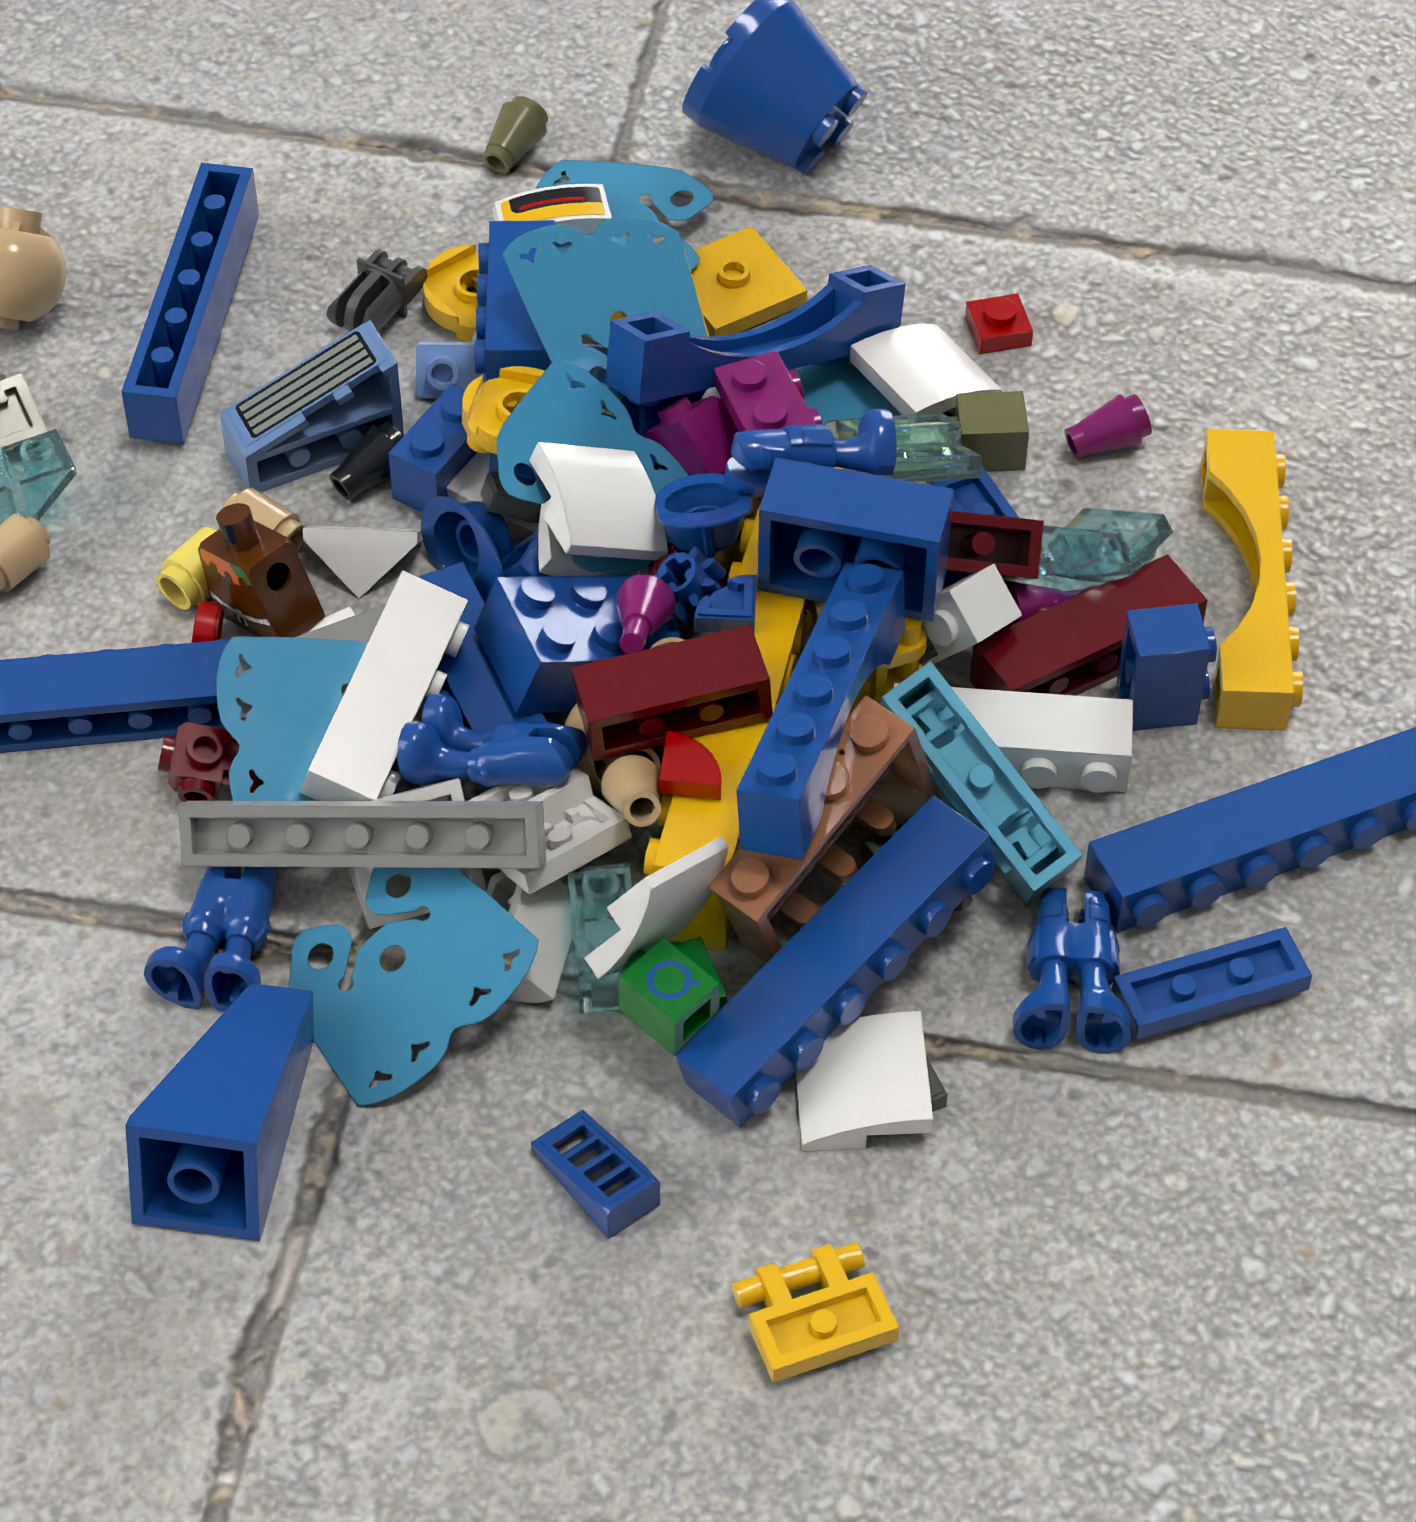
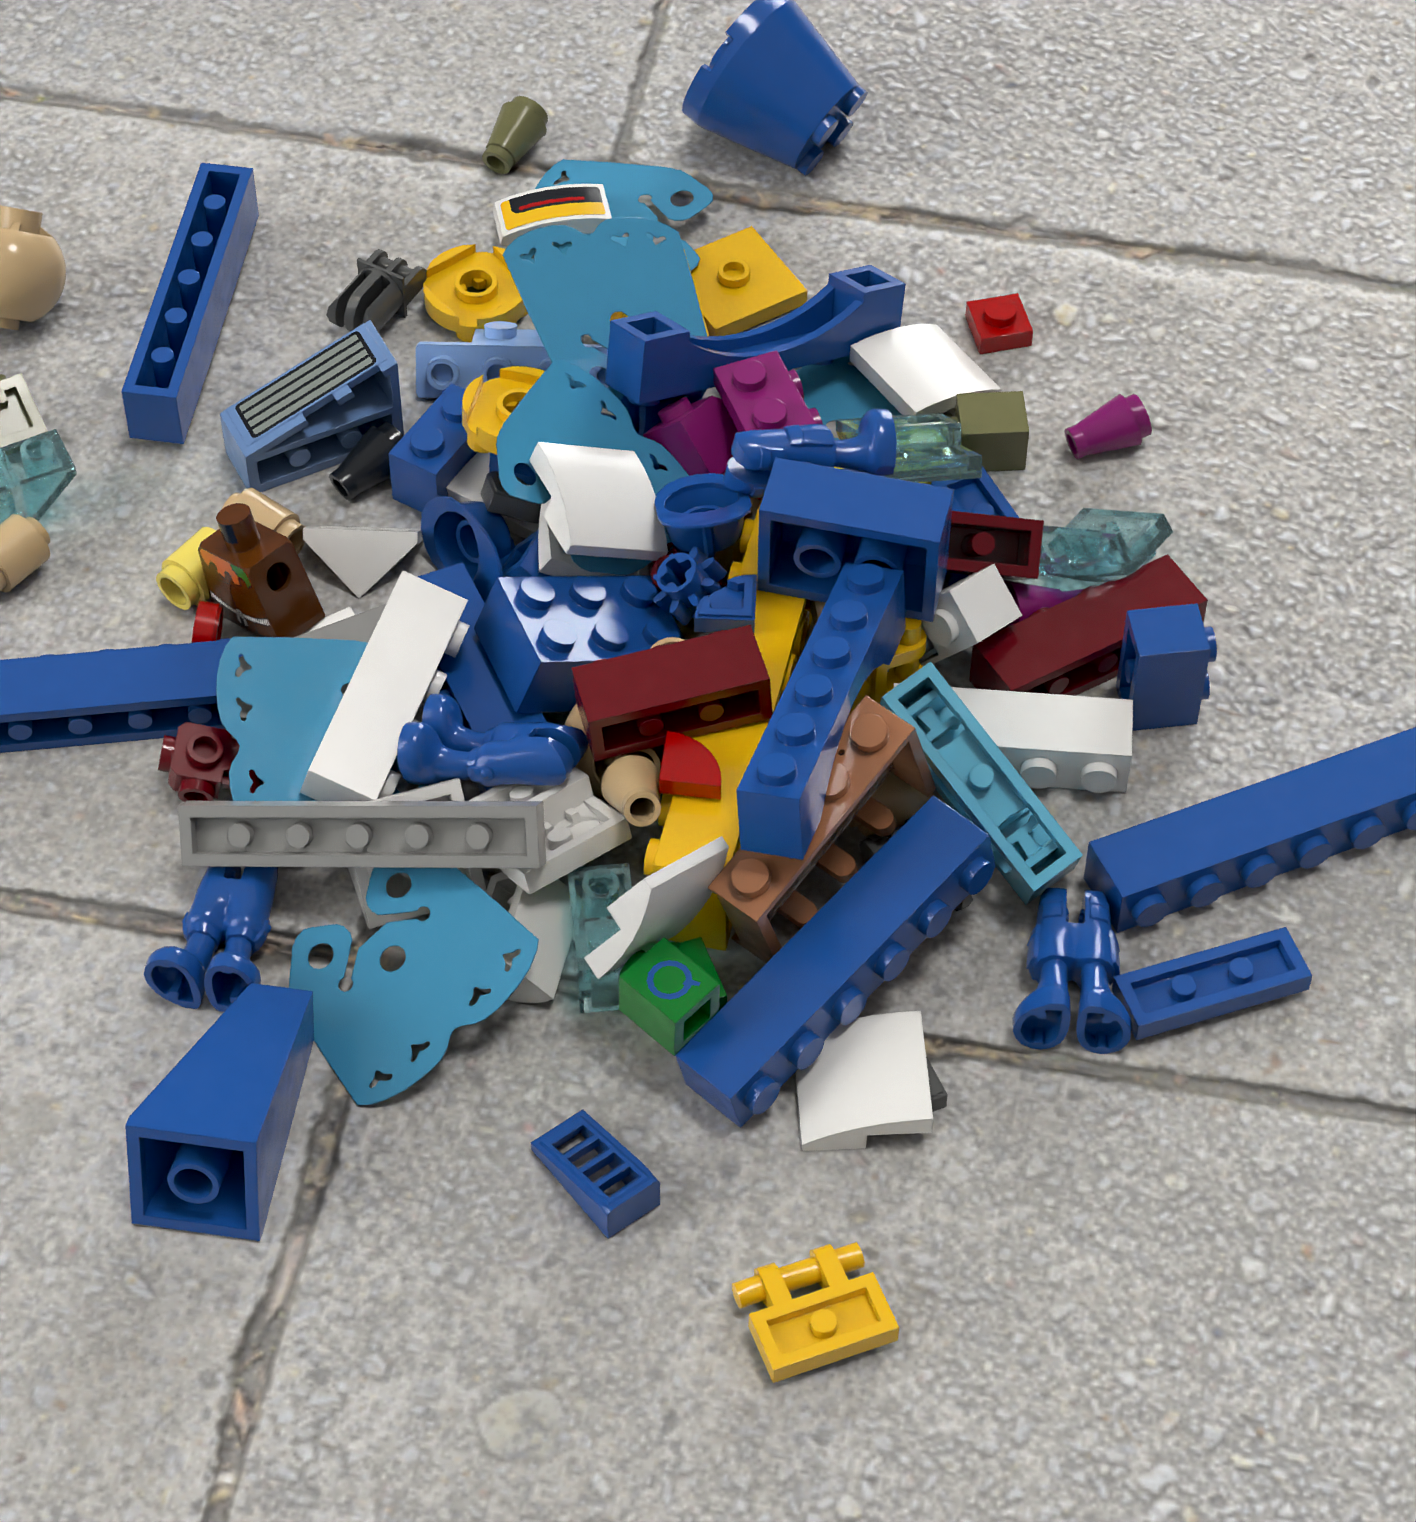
blue brick [475,220,555,381] -> none
magenta cone [616,575,676,654] -> none
yellow arch [1200,429,1303,730] -> none

